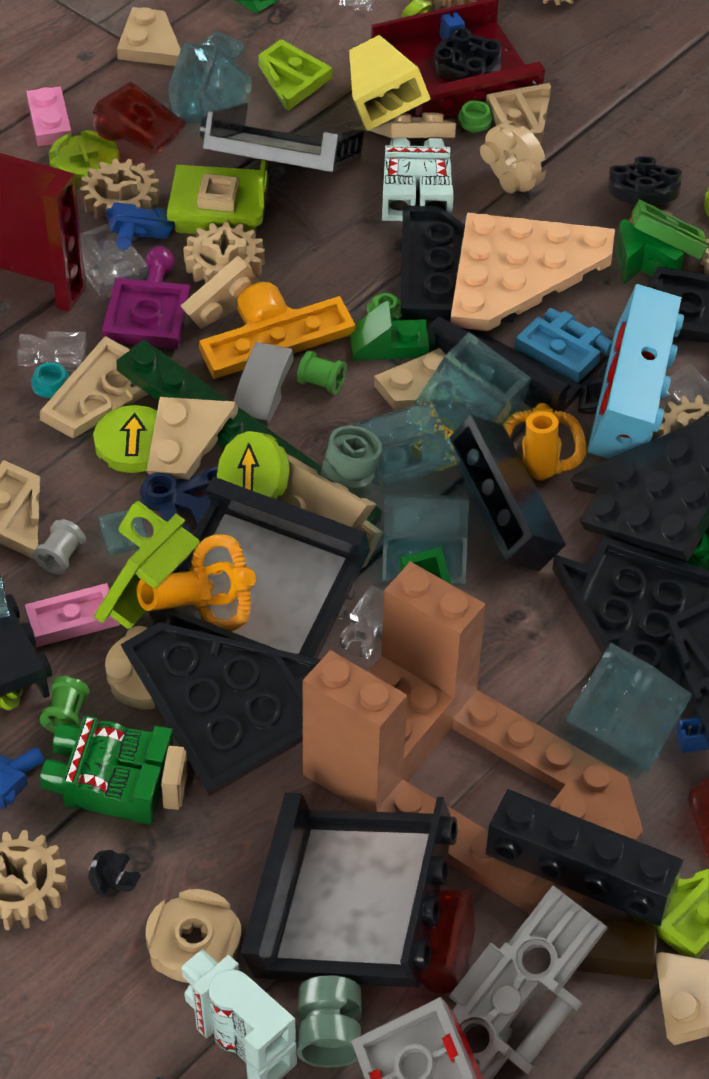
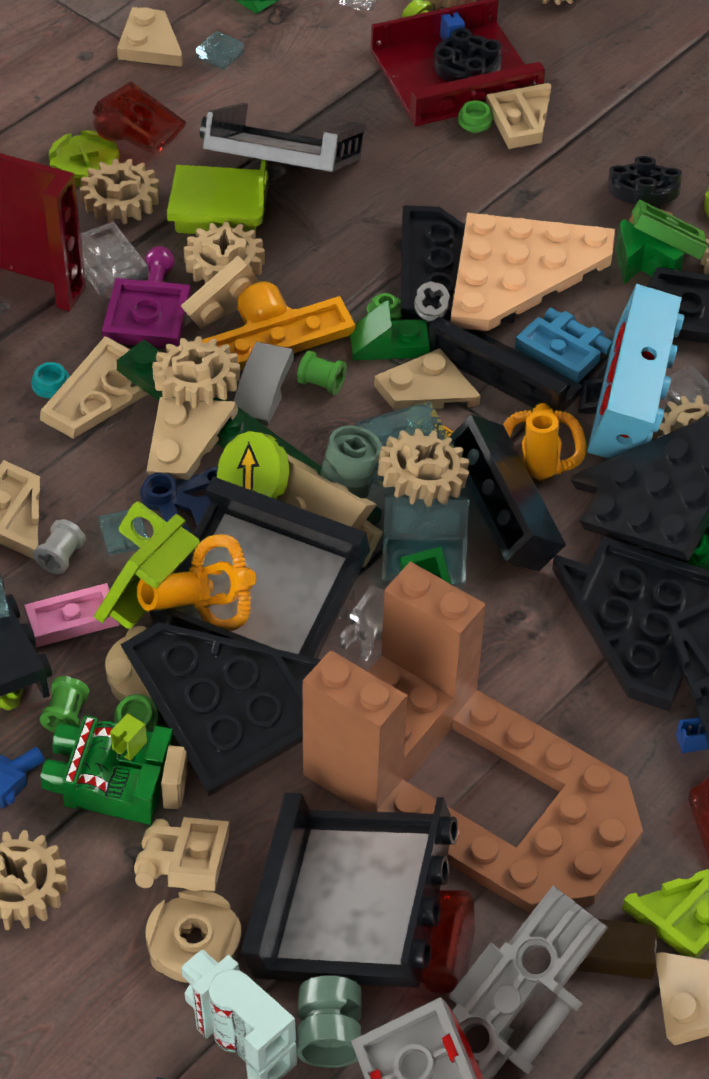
clear plate [17,331,87,371] -> none
bright pink plate [26,86,72,146] -> none
black plate [88,850,141,897] -> none
lime tile [93,405,157,473] -> none
blue piece [105,202,175,250] -> none
clear light blue slope [168,42,252,123] -> none
tan tile [197,174,240,212] -> none
lime wing [258,39,333,110] -> none
light yellow slope [349,35,431,131] -> none
tan wing [369,113,456,138] -> none
light aqua hips [382,138,453,221] -> none
clear light blue slope [414,332,531,432] -> none
tan plate [480,120,546,194] -> none
black brick [485,789,684,926] -> none
clear light blue slope [566,643,692,772] -> none
none -> lime piece [110,713,147,760]
none -> bright green plate [114,694,159,732]
none -> tan plate [134,817,229,891]
none -> tan gear [152,336,240,408]
none -> tan gear [377,428,469,507]
none -> light grey bush [414,281,450,321]

